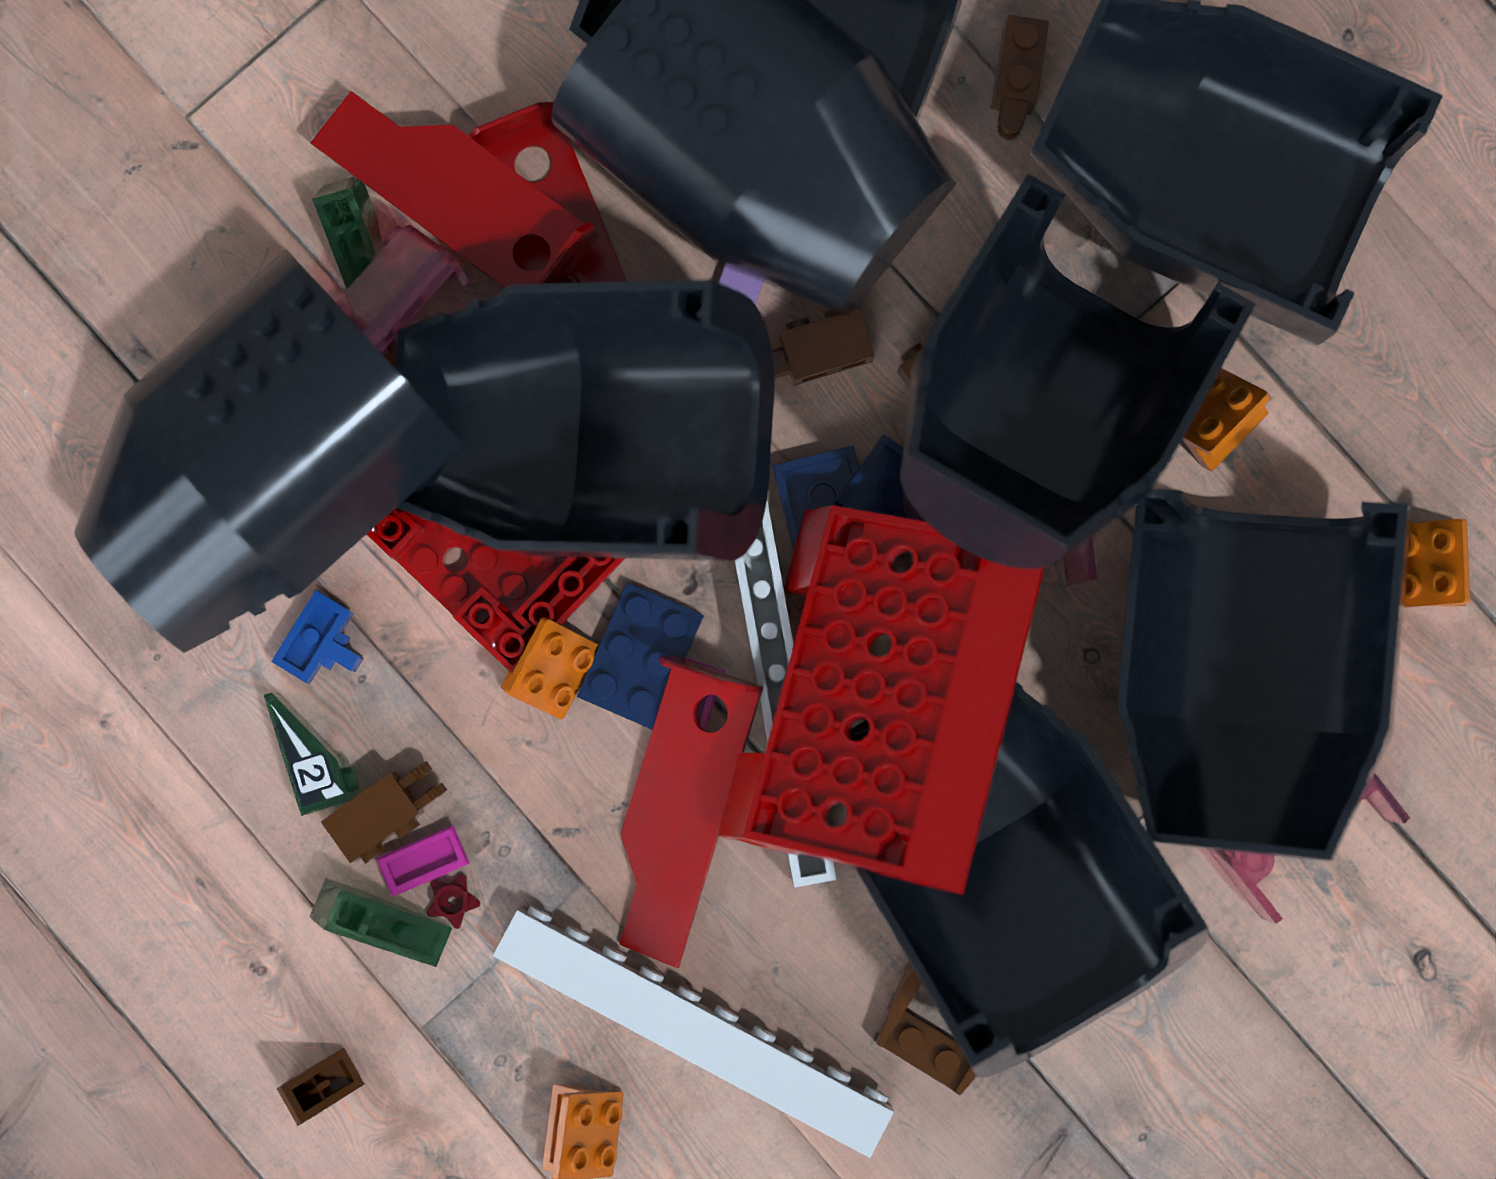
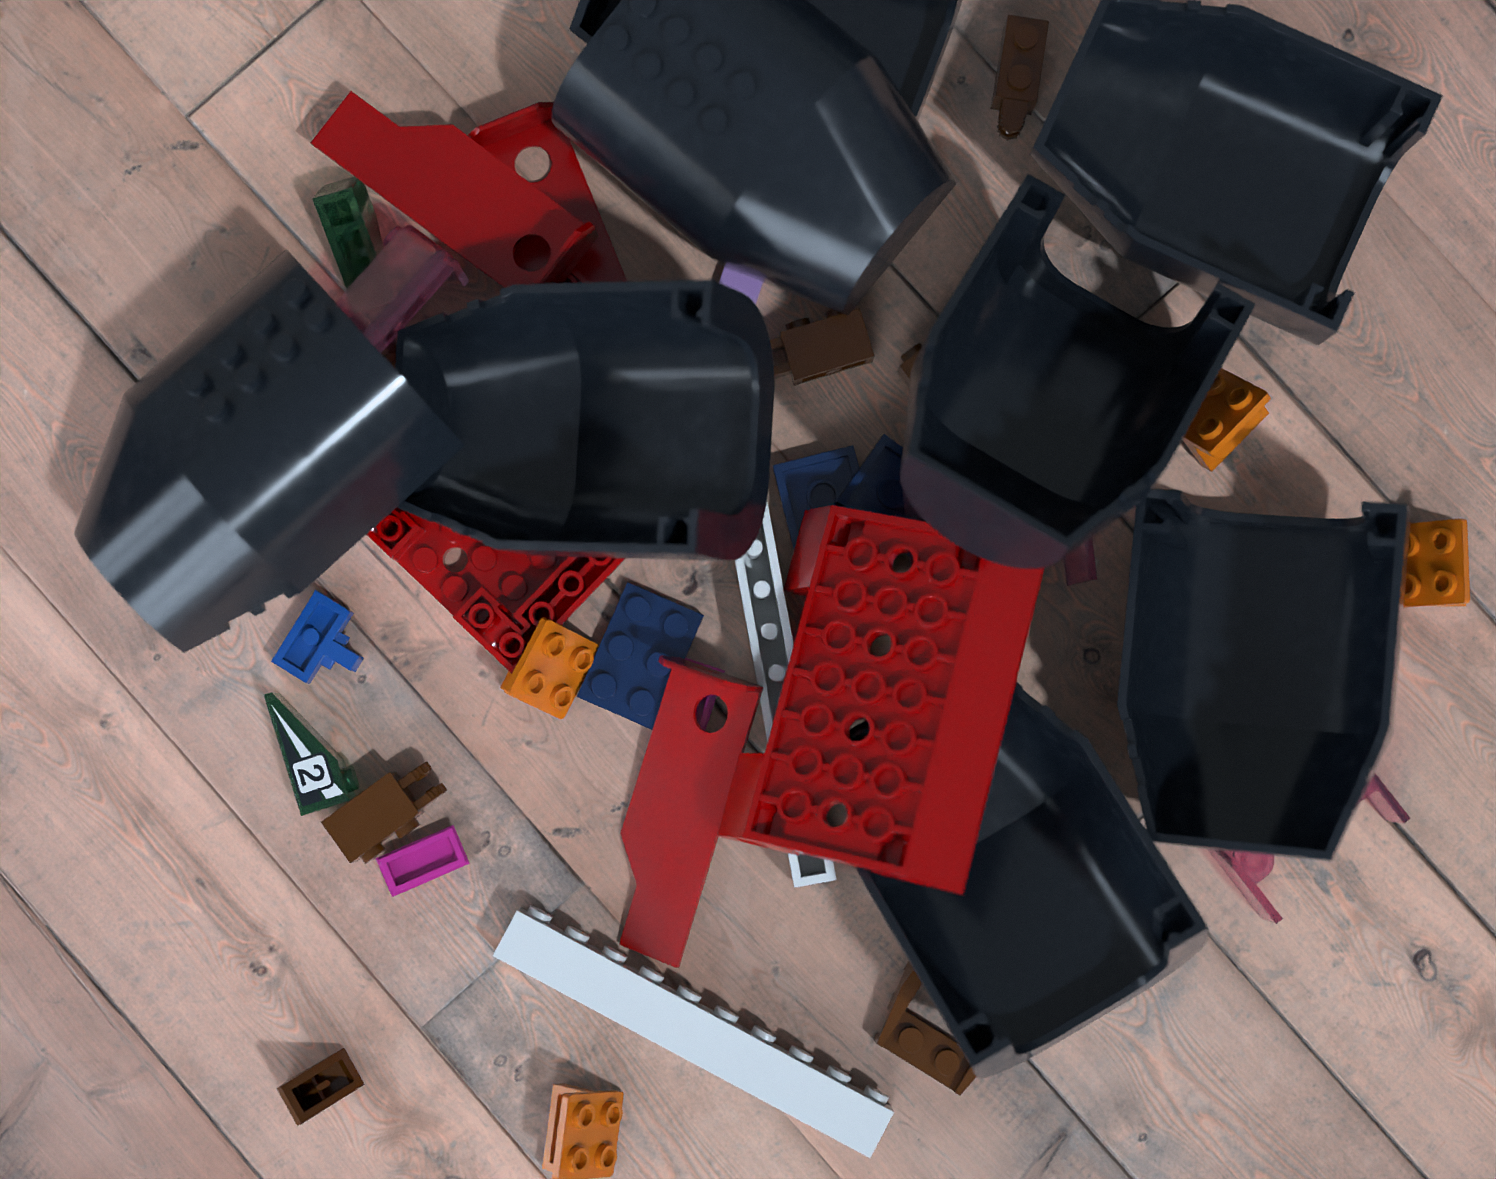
clear green slope [309,878,452,967] -> none
dark red plate [427,874,481,929] -> none

